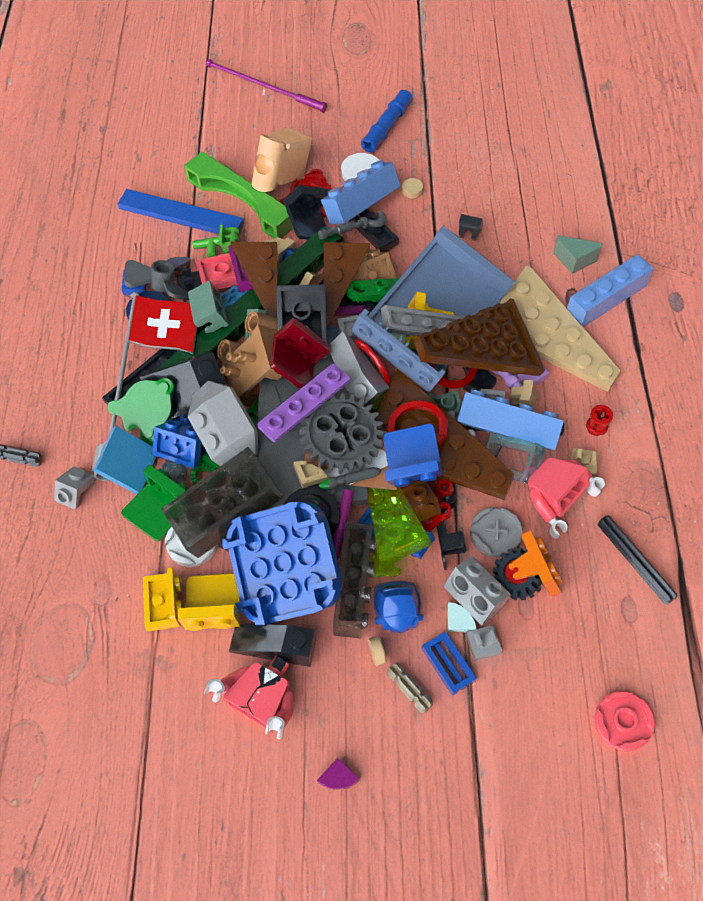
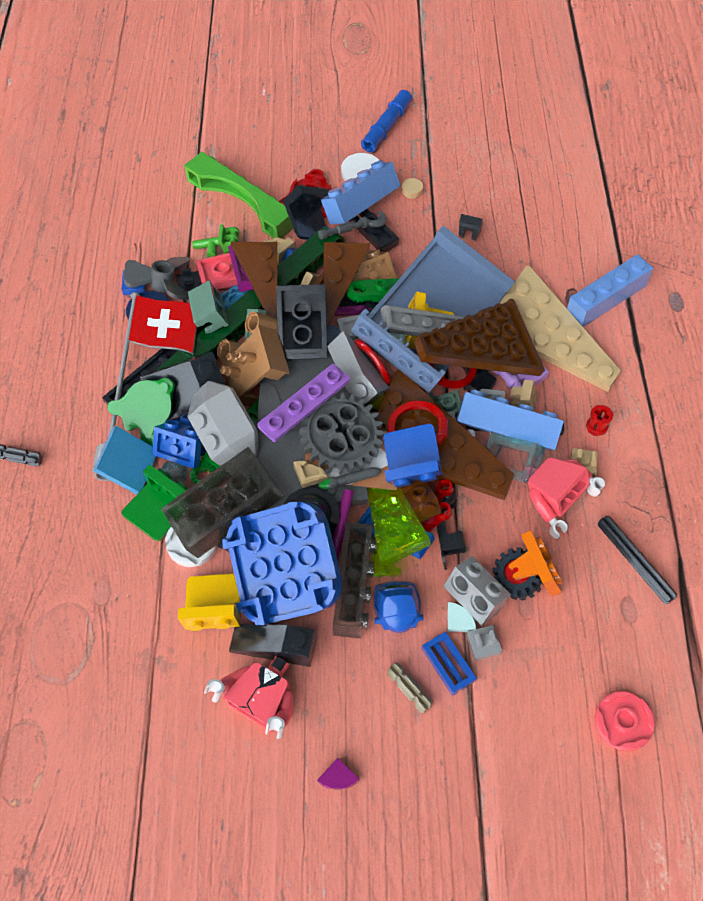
light grey bracket [54,466,95,509] -> none
blue tile [117,189,244,234] -> none
yellow bracket [143,567,183,632] -> none
magenta piece [206,59,327,113] -> none
light nougat piece [251,127,312,192] -> none
dark red bracket [270,318,331,389] -> none
tan tile [368,636,387,666] -> none
light grey tile [470,507,523,558] -> none
sand green slope [553,235,602,274] -> none

